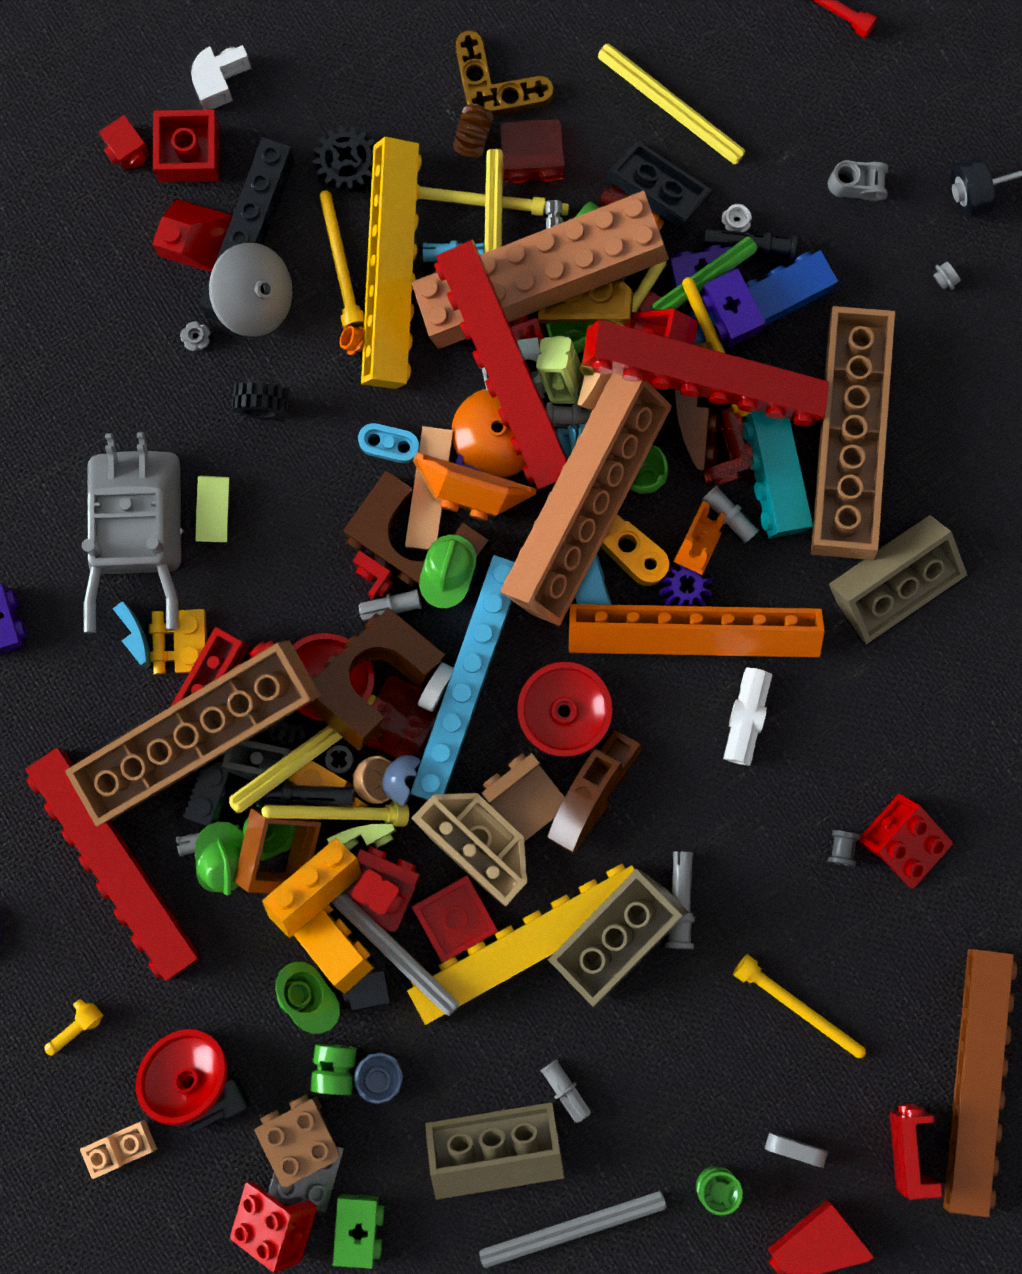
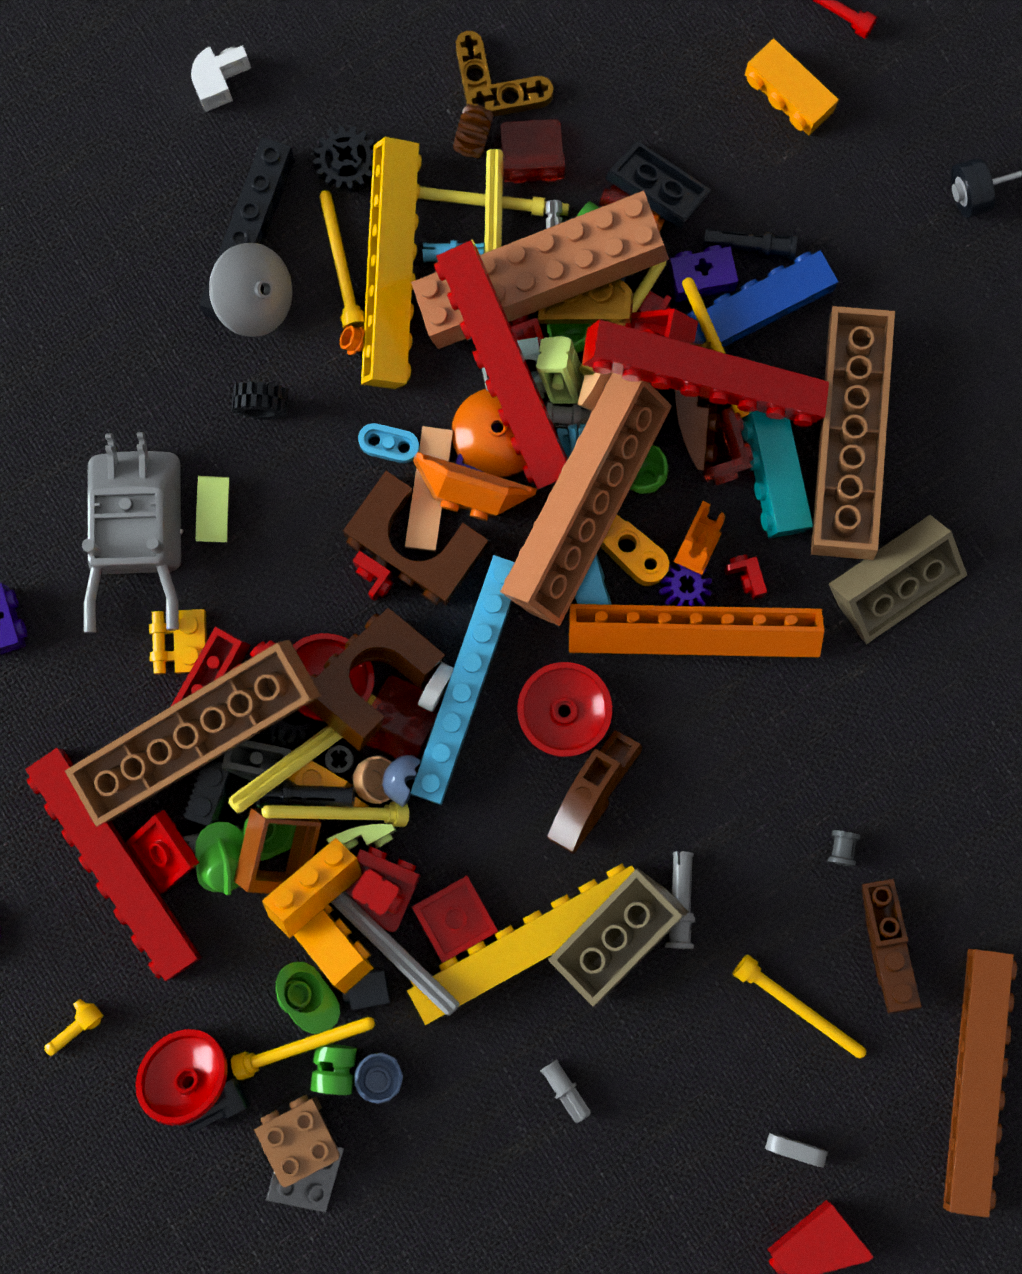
light nougat slope [80,1119,157,1179] -> none
red brick [99,115,150,171] -> none
medium azure slope [113,601,152,669] -> none
red slope [152,199,232,272] -> none
red brick [153,110,220,183] -> none
light grey plate [180,321,210,351] -> none
red bracket [230,1181,318,1273] -> none
bright green brick [333,1194,384,1269] -> none
light grey axle [359,589,422,621] -> none
tan wedge [411,793,527,906] -> none
bright green piece [419,534,477,609] -> none
dark tan slope [425,1102,564,1200] -> none
light grey axle [479,1191,666,1268] -> none
medium nougat bracket [482,753,565,841] -> none
light yellow axle [598,43,745,164] -> none
bright green axle [652,237,757,311] -> none
bright green wheel [696,1166,743,1215] -> none
dark purple brick [701,268,766,347] -> none
light grey pin [703,485,759,544] -> none
white plate [722,204,752,232] -> none
white piece [723,667,772,766] -> none
light grey piece [828,160,889,201] -> none
red bracket [858,793,953,889] -> none
red panel [889,1104,942,1199] -> none
light grey plate [933,261,961,290] -> none
none -> red plate [125,810,200,894]
none -> yellow piece [231,1017,375,1081]
none -> red bracket [724,554,767,600]
none -> light orange brick [745,38,839,135]
none -> reddish brown slope [862,879,922,1014]

